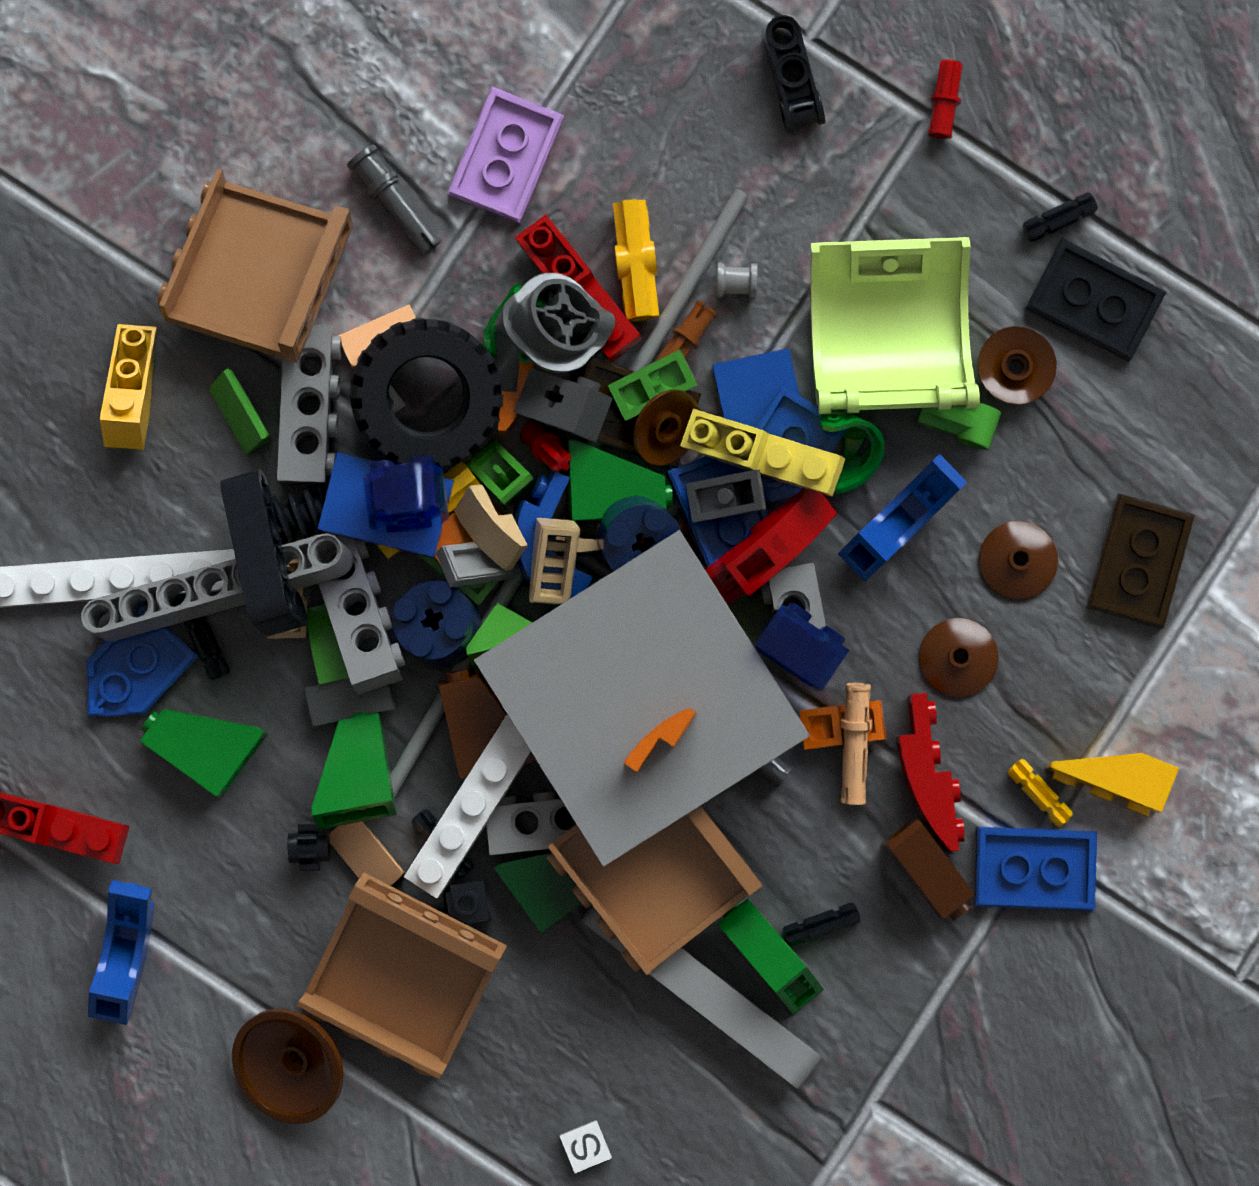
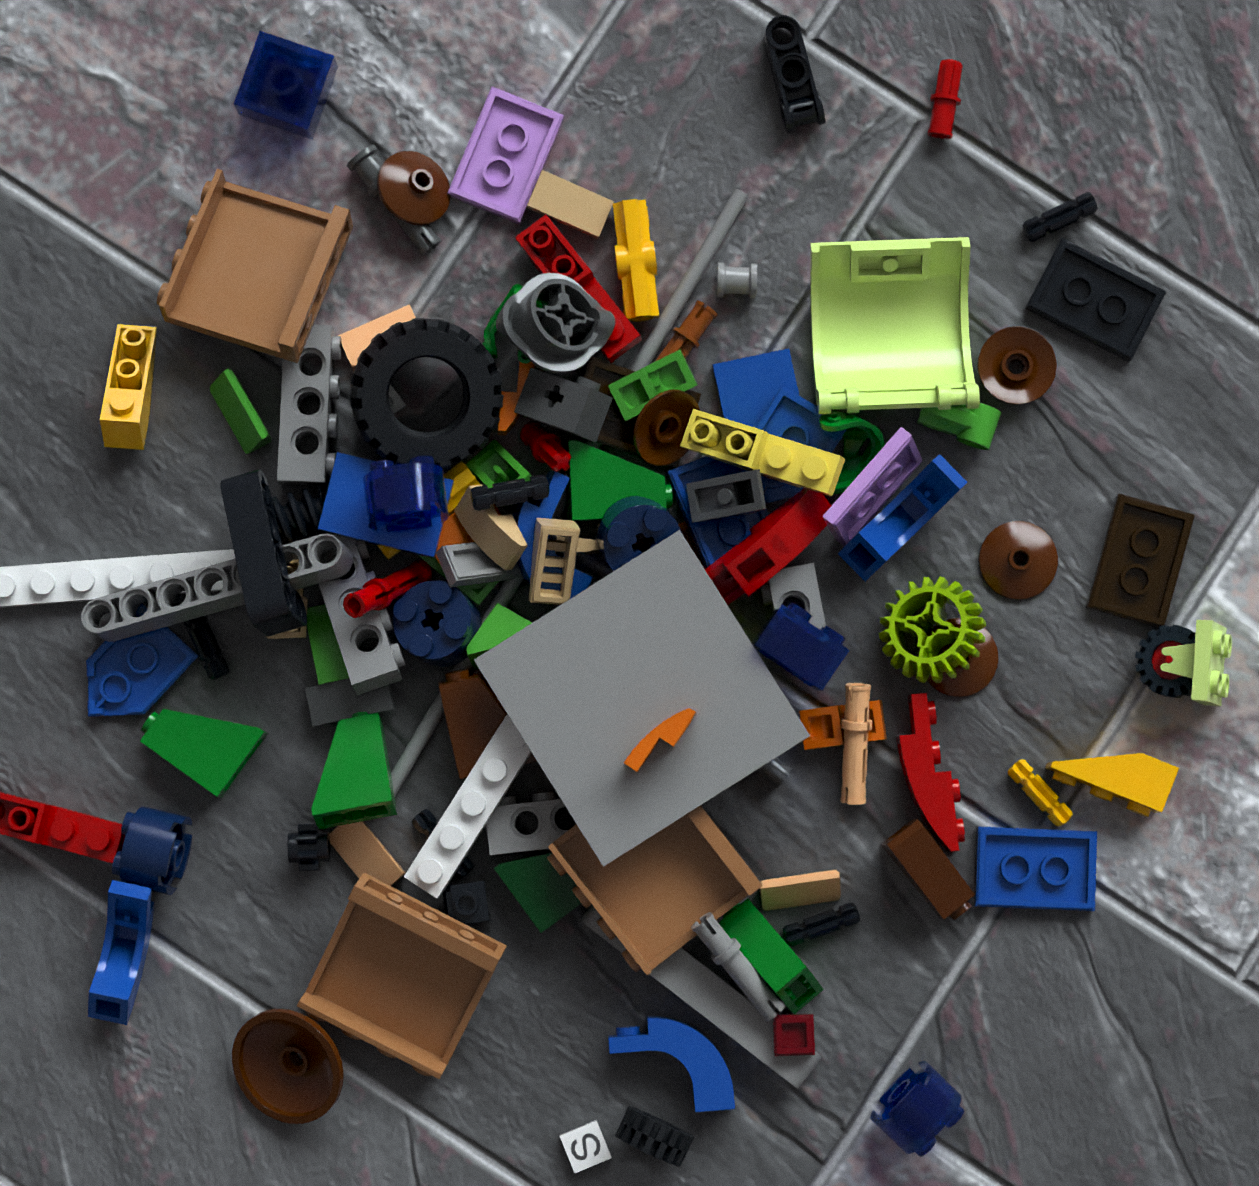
none -> dark blue brick [112,806,192,895]
none -> clear blue brick [234,31,338,140]
none -> red pin [343,560,432,618]
none -> reddish brown dish [377,151,451,225]
none -> black axle [470,475,550,511]
none -> tan tile [526,170,614,239]
none -> blue arch [608,1016,735,1112]
none -> black tyre [615,1106,694,1167]
none -> light grey pin [691,912,785,1022]
none -> light nougat slope [759,870,841,911]
none -> dark red tile [773,1014,815,1056]
none -> lavender tile [822,427,922,546]
none -> clear blue brick [870,1061,965,1157]
none -> lime gear [878,577,986,683]
none -> plate [1135,620,1232,706]

